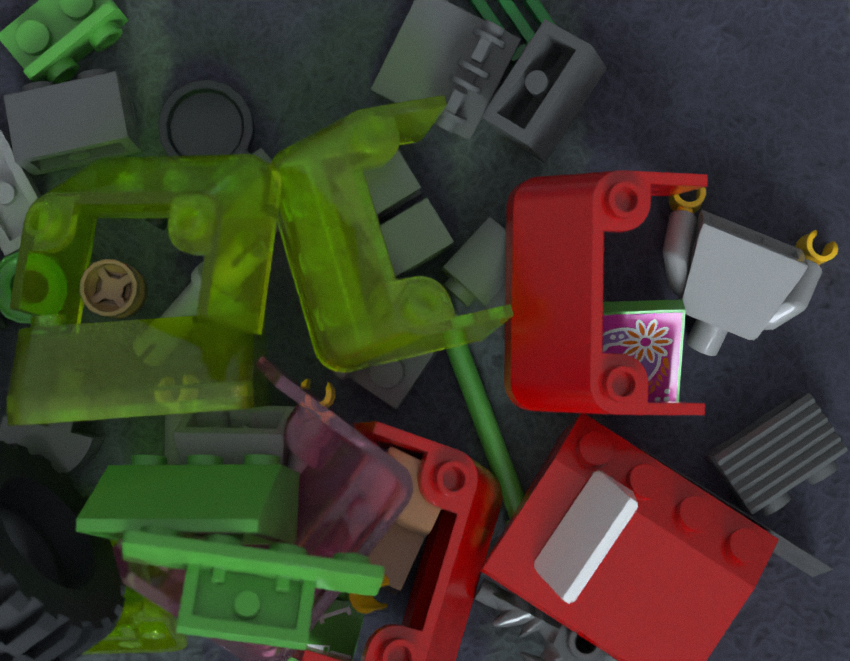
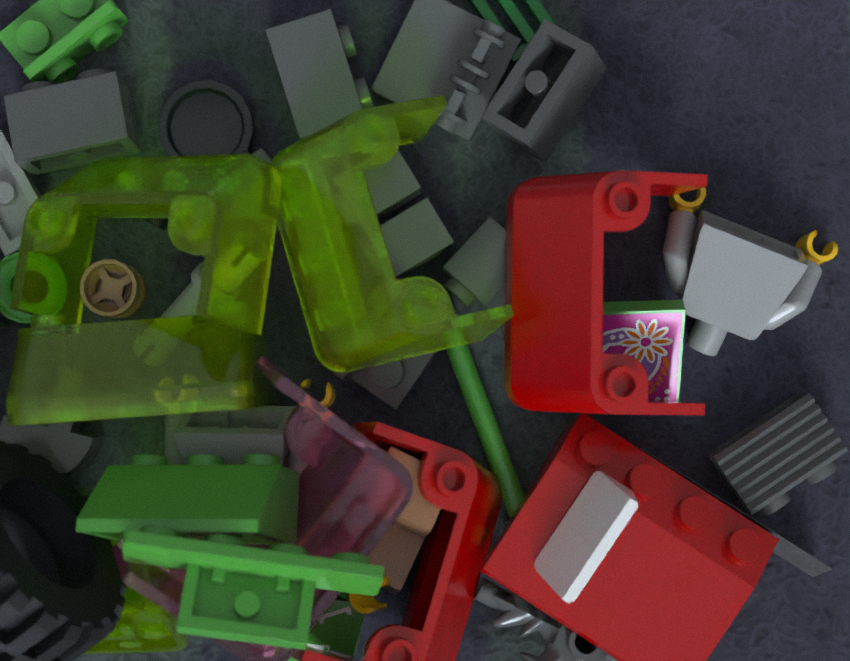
none -> dark grey brick [265,9,374,147]

